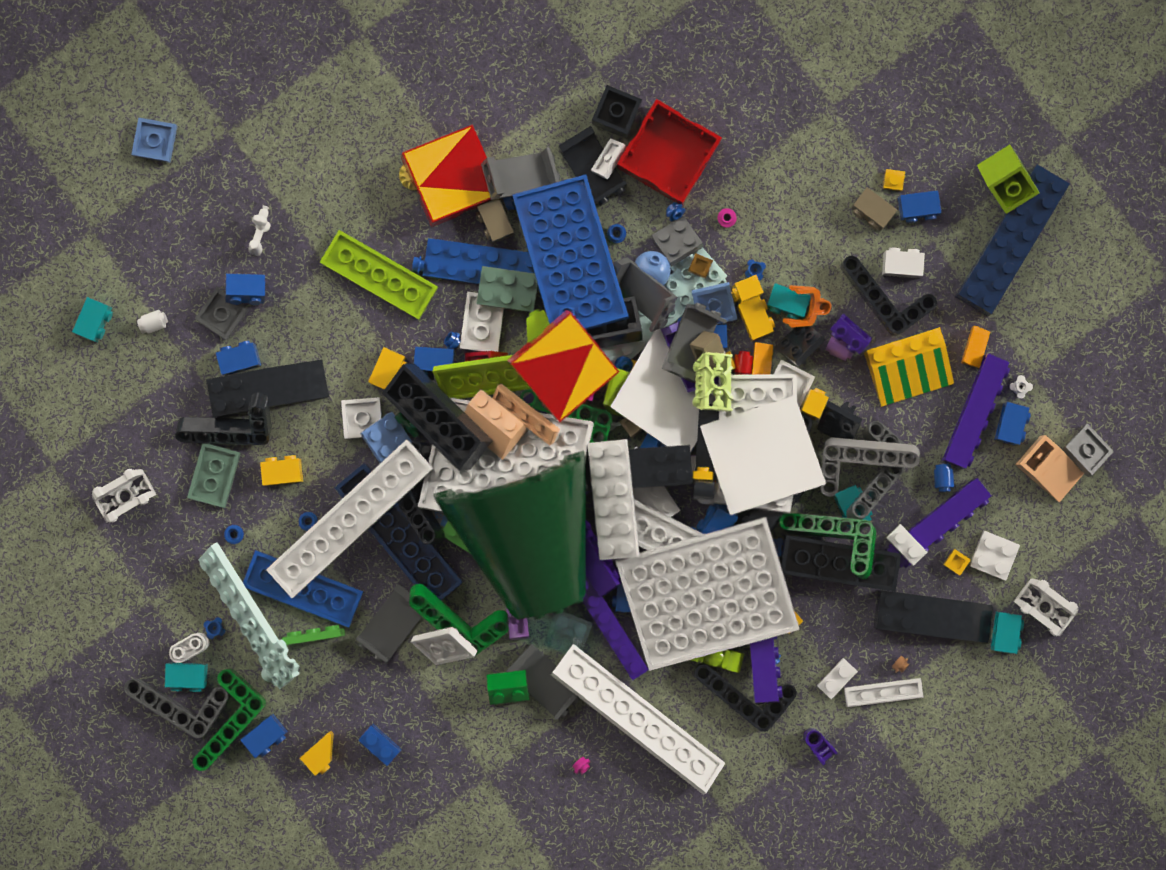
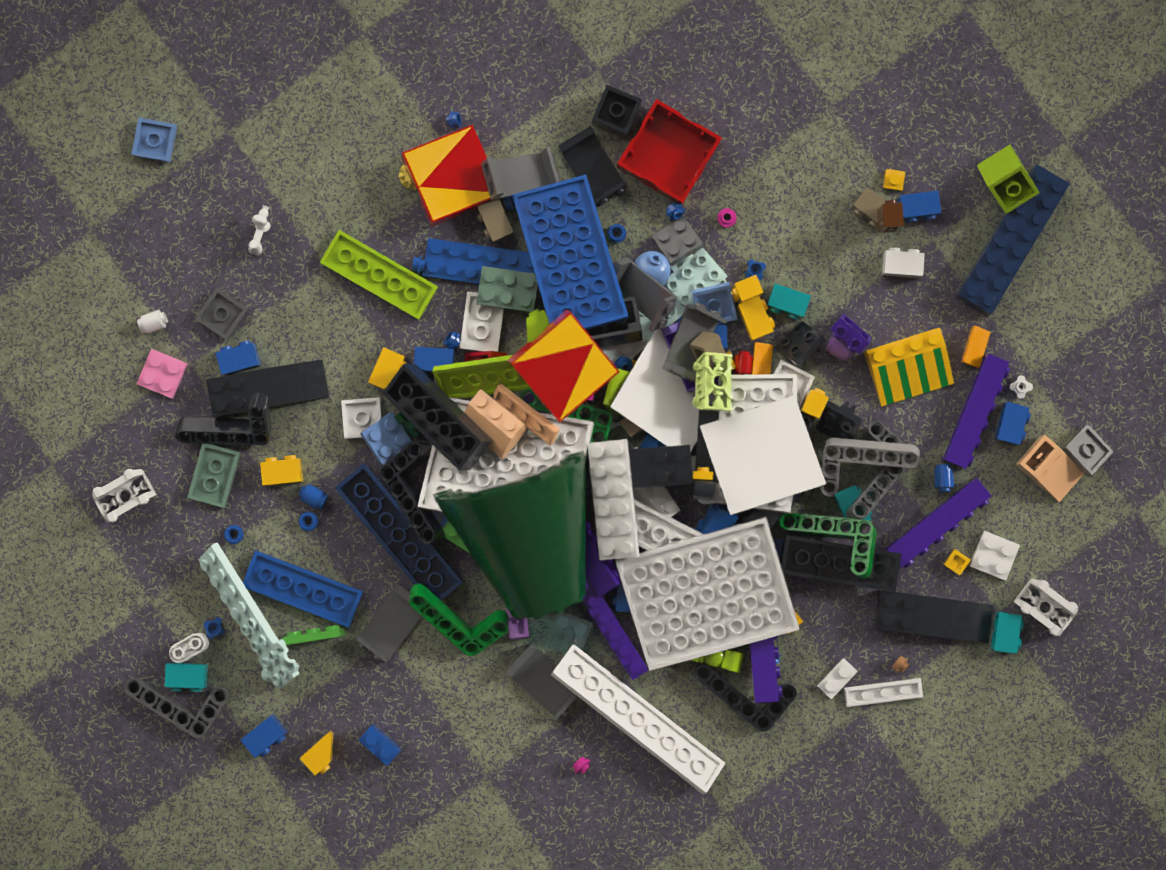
teal brick [72,297,113,343] -> none
green beam [193,669,266,771] -> none
blue brick [225,274,265,305] -> none
white plate [266,440,434,598] -> none
white plate [411,627,477,665] -> none
green slope [487,670,530,705] -> none
white plate [591,138,627,180] -> none
pearl gold tile [688,253,713,279] -> none
orange piece [783,285,831,327] -> none
dark purple piece [803,728,838,765] -> none
black beam [841,256,937,336] -> none
white plate [886,524,928,566] -> none
none -> bright pink plate [137,349,188,399]
none -> blue brick [298,484,329,509]
none -> blue plate [446,111,461,130]
none -> reddish brown brick [877,200,904,233]

